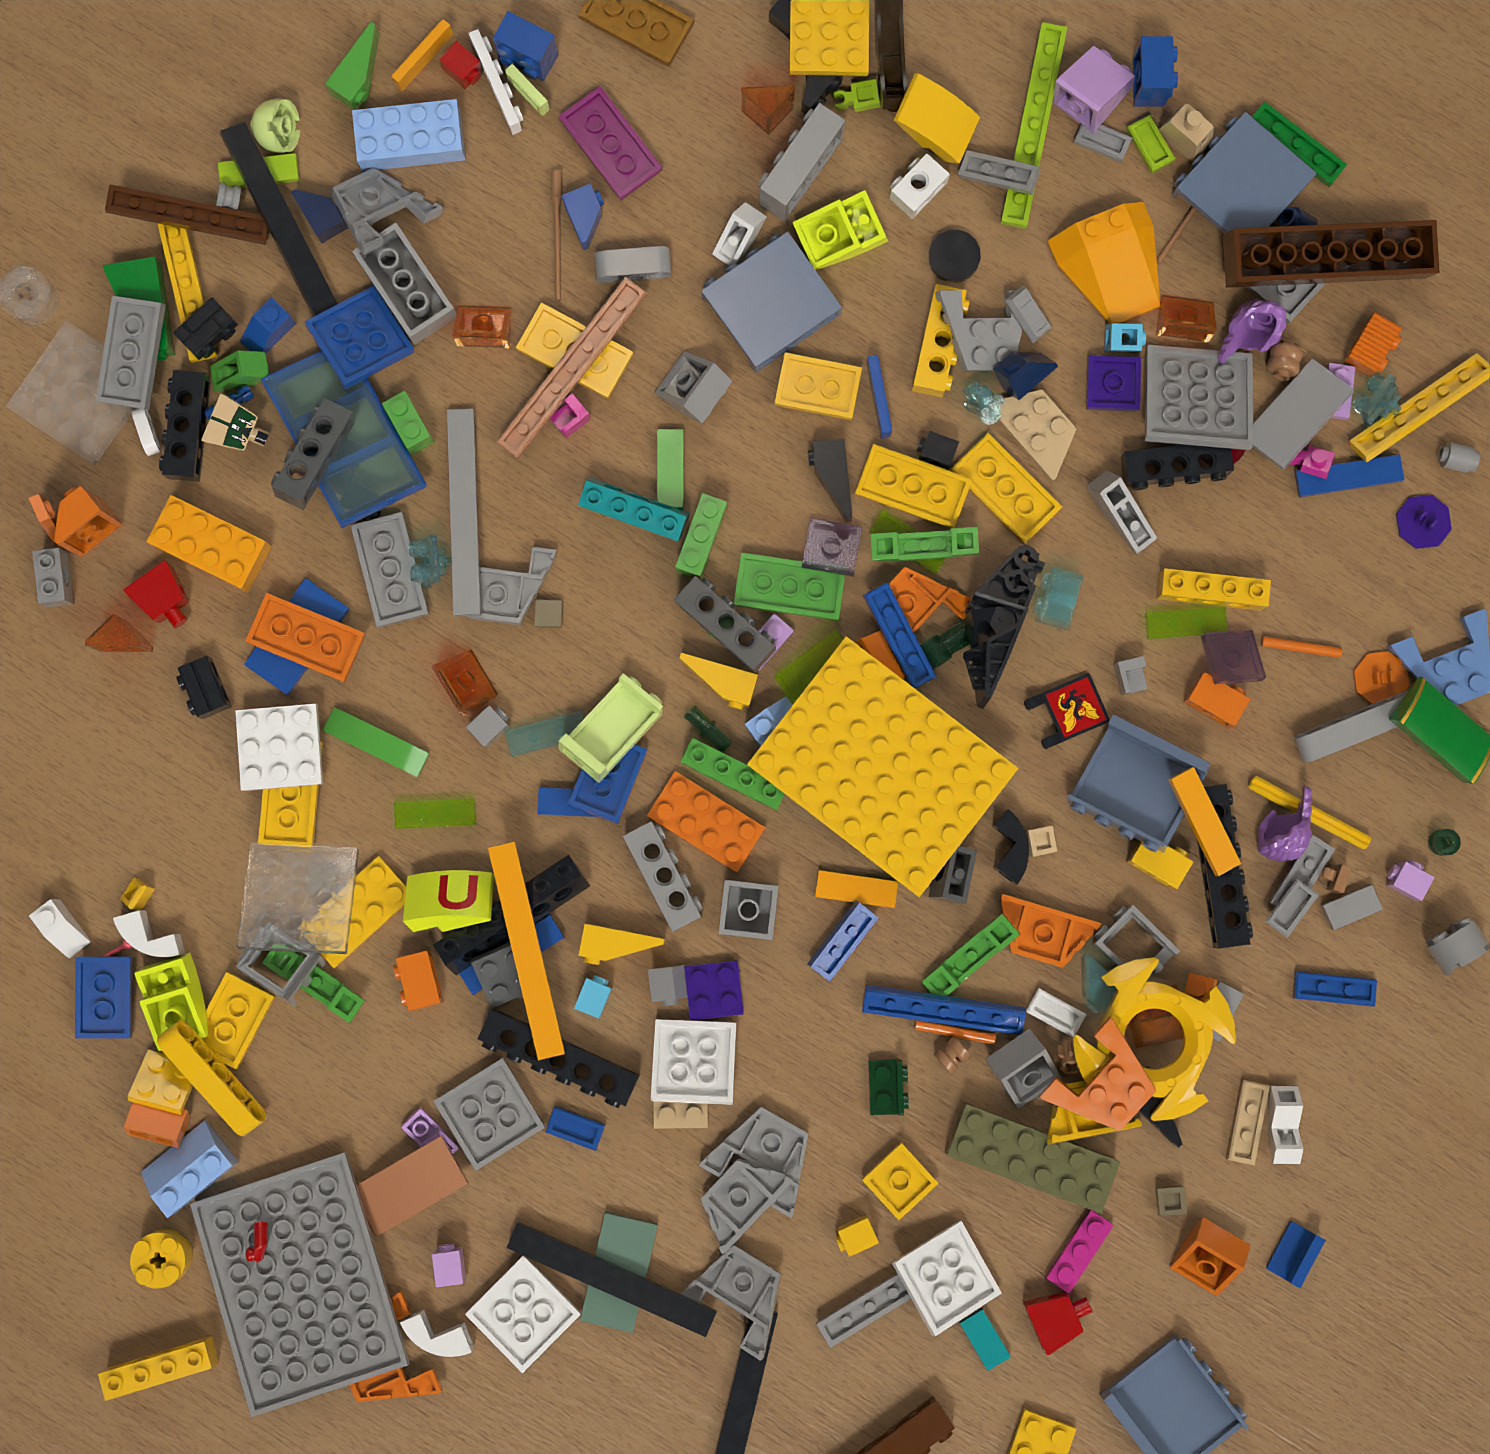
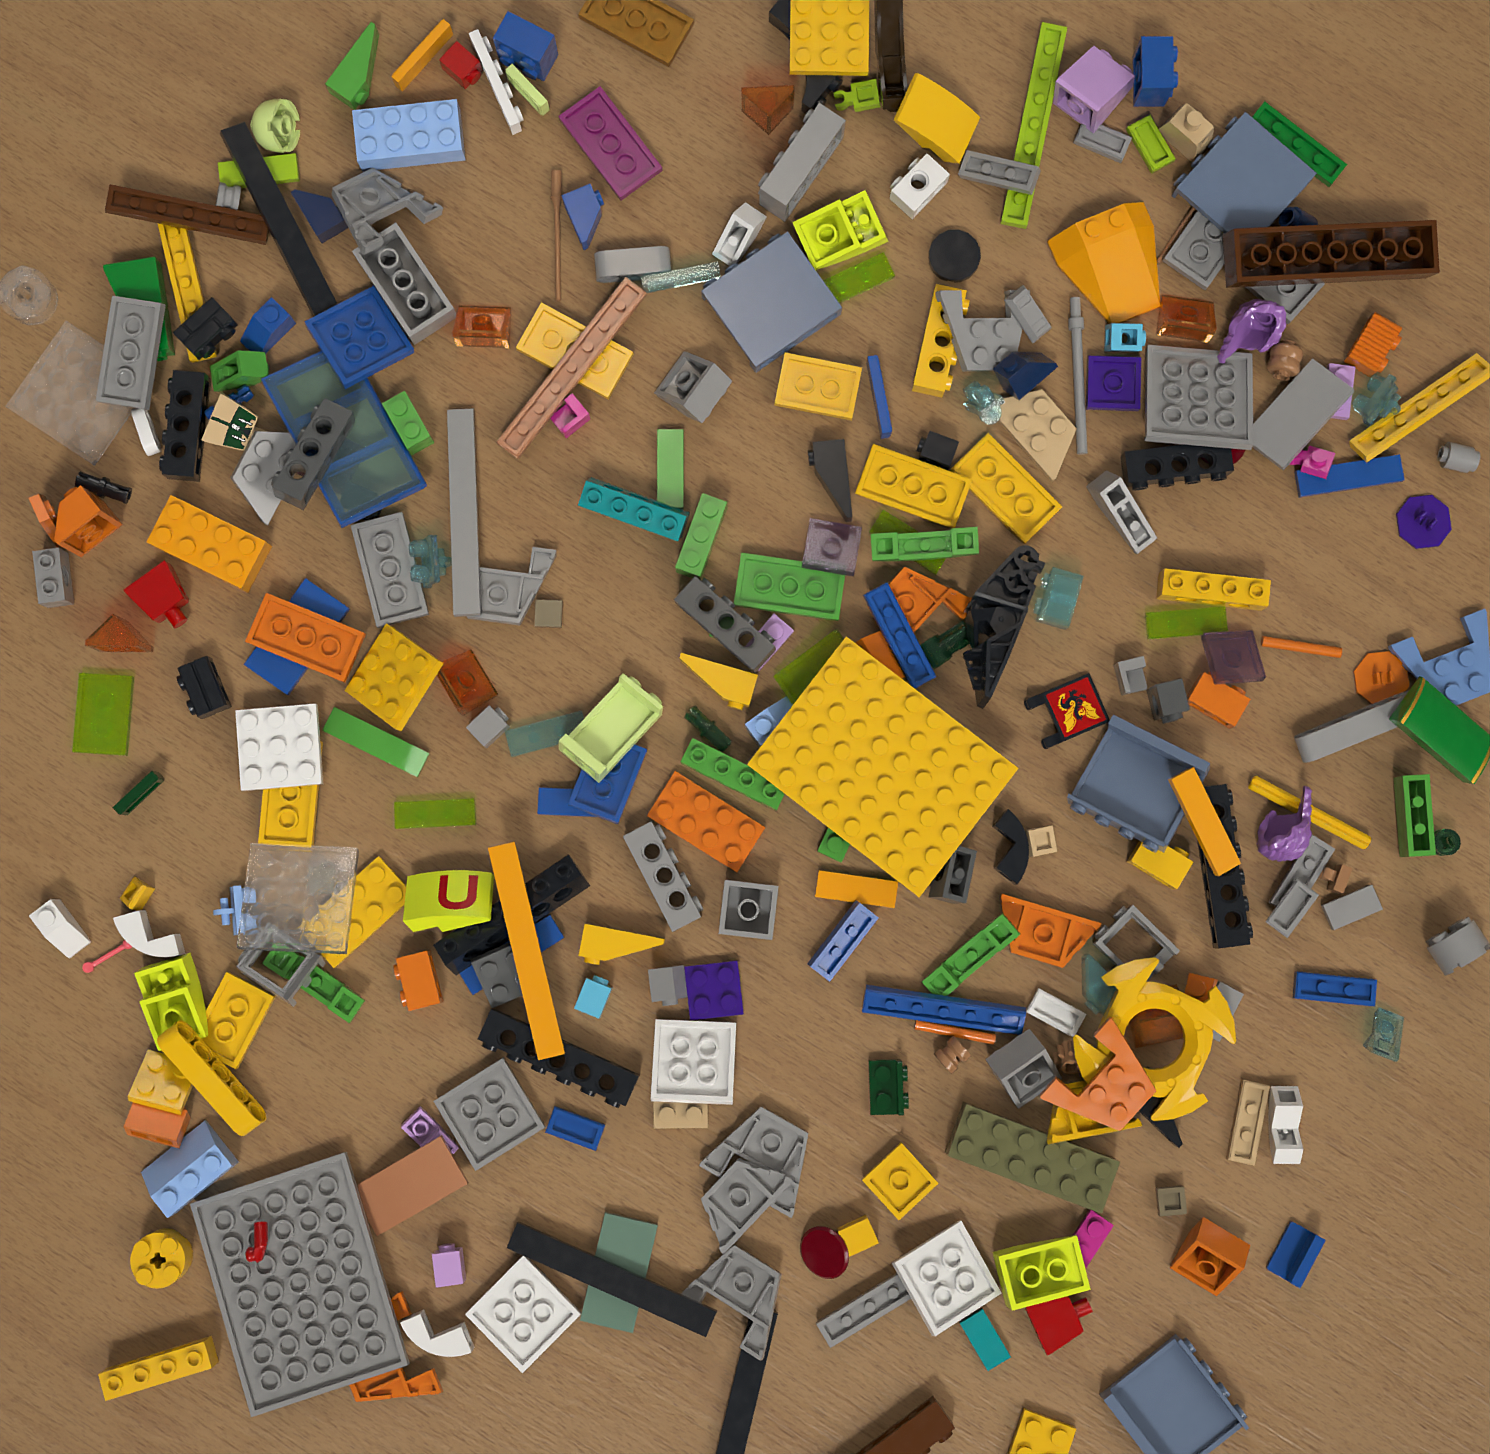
blue plate [75,956,132,1038] -> none
lavender brick [1386,860,1435,901] -> none
none -> clear neon green tile [72,673,134,756]
none -> black pin [75,471,132,504]
none -> dark green tile [112,771,165,816]
none -> light blue hips [213,885,259,935]
none -> light grey wing [230,431,296,525]
none -> yellow plate [344,623,444,731]
none -> clear light blue tile [641,261,720,293]
none -> dark red piece [800,1226,849,1279]
none -> bright green plate [817,828,850,863]
none -> clear neon green tile [823,252,895,304]
none -> neon yellow slope [992,1235,1091,1311]
none -> light grey bar [1068,297,1088,455]
none -> dark grey brick [1146,679,1190,724]
none -> light grey plate [1163,211,1224,290]
none -> clear light blue slope [1363,1007,1404,1062]
none -> bright green brick [1393,774,1436,857]

